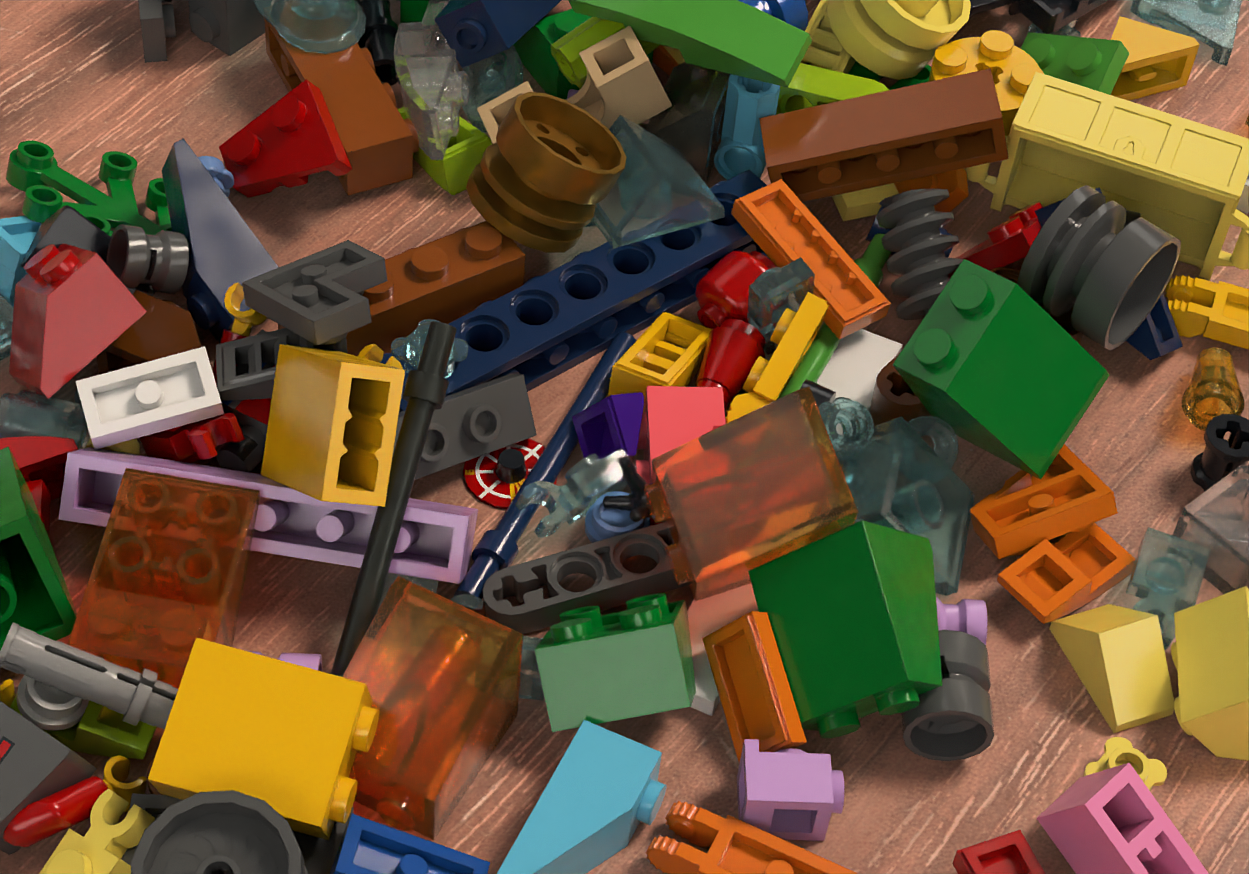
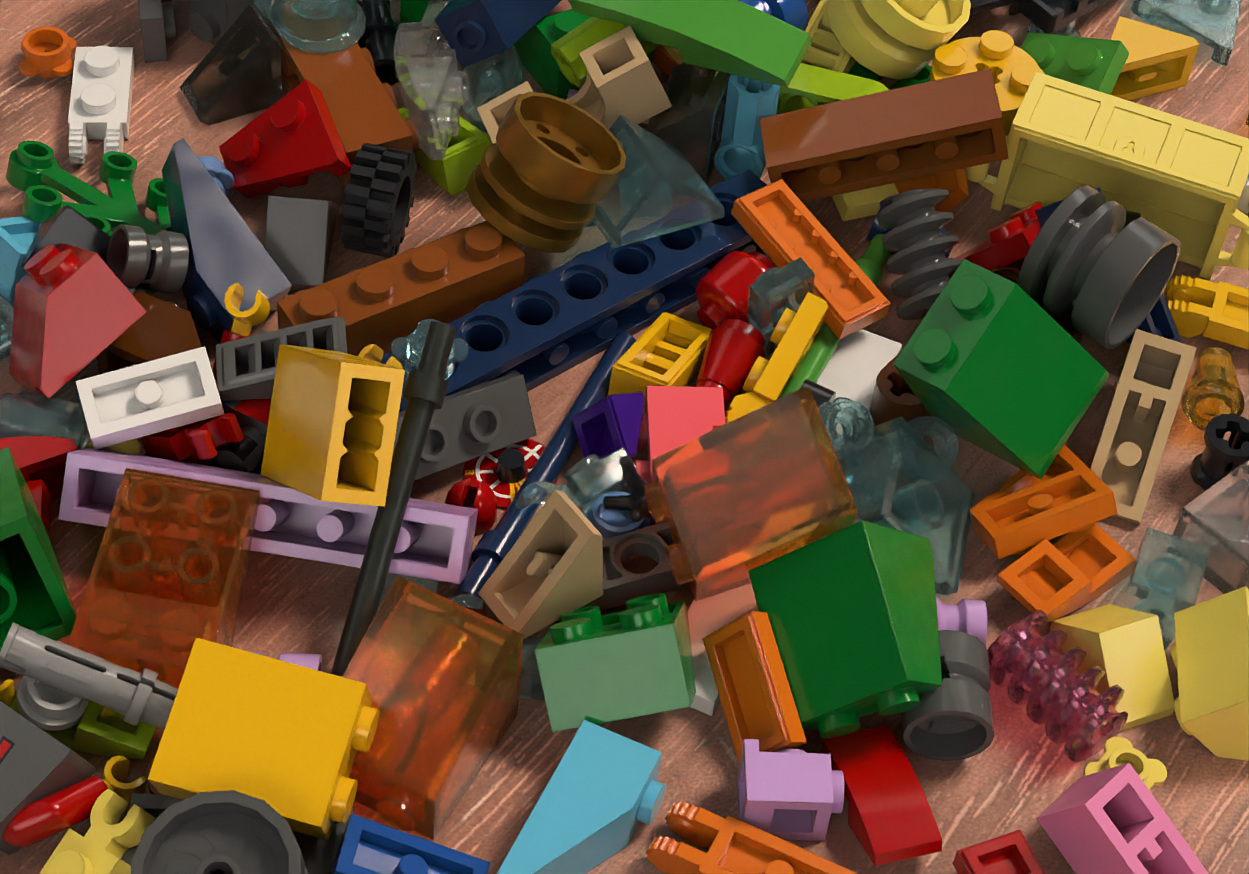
dark grey plate [242,240,388,345] -> none
none -> orange plate [18,26,77,78]
none -> white hinge [68,46,134,164]
none -> clear smoke slope [180,5,283,126]
none -> dark grey slope [265,195,338,292]
none -> black tyre [340,143,417,258]
none -> red hinge [445,478,497,536]
none -> tan slope [478,490,603,640]
none -> red slope [822,725,942,866]
none -> clear pink piece [987,610,1128,763]
none -> tan slope [1090,329,1197,525]

